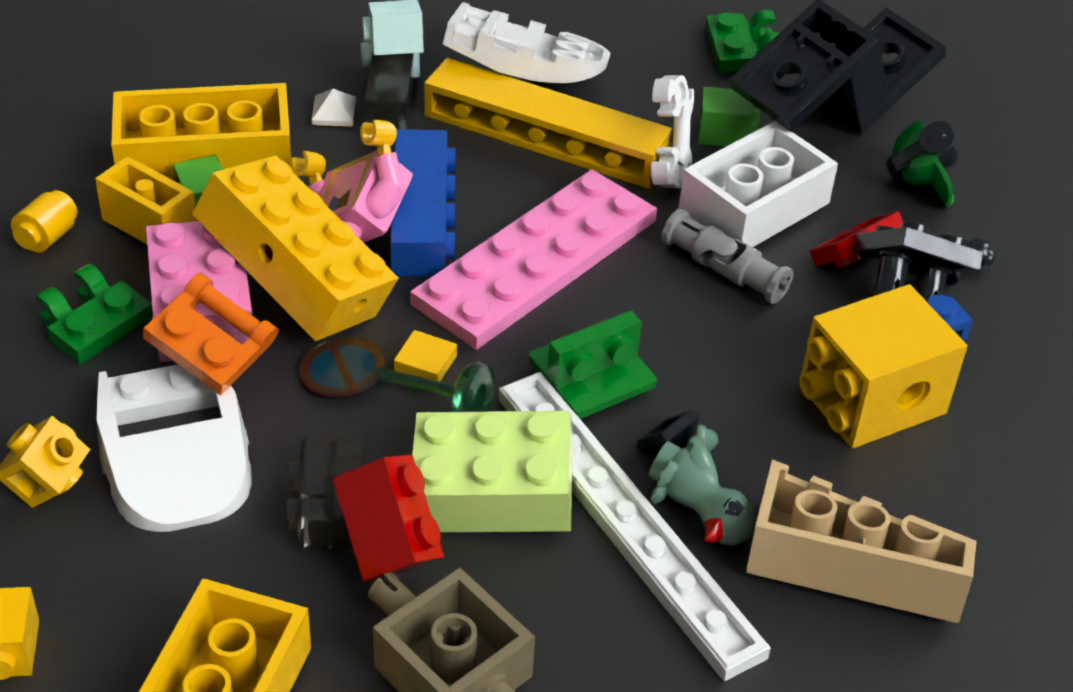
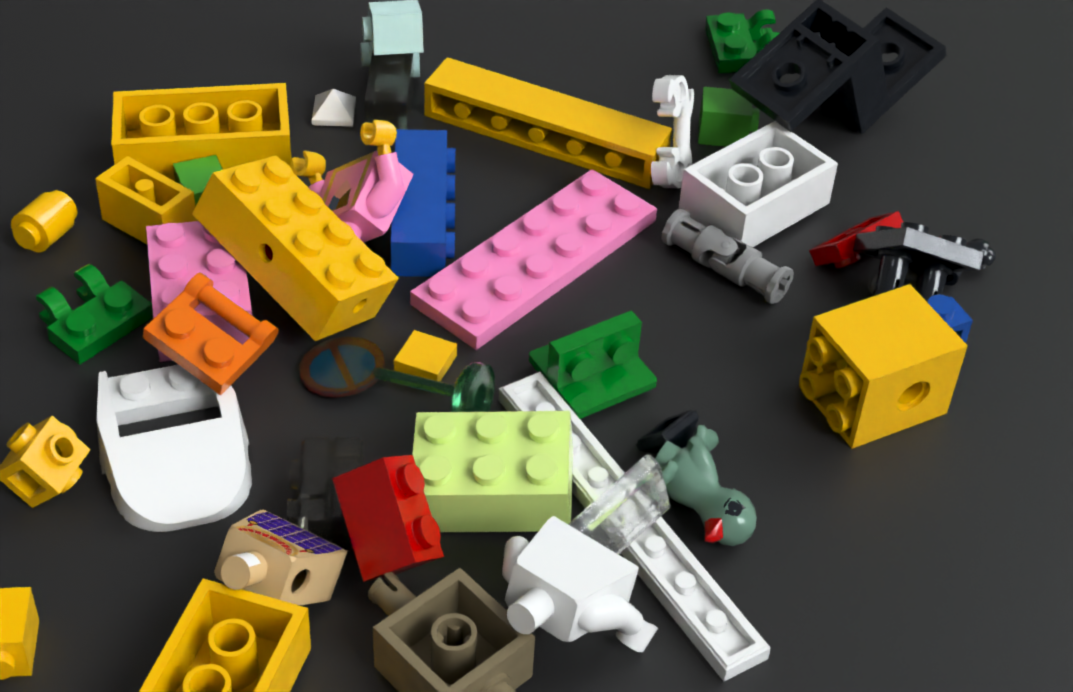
white slope [443,2,610,83] -> none
tan wedge [746,459,977,624] -> none
cap [885,120,958,208] -> none
none -> tan torso [214,509,348,606]
none -> white torso [502,516,658,653]
none -> clear tile [568,454,670,555]

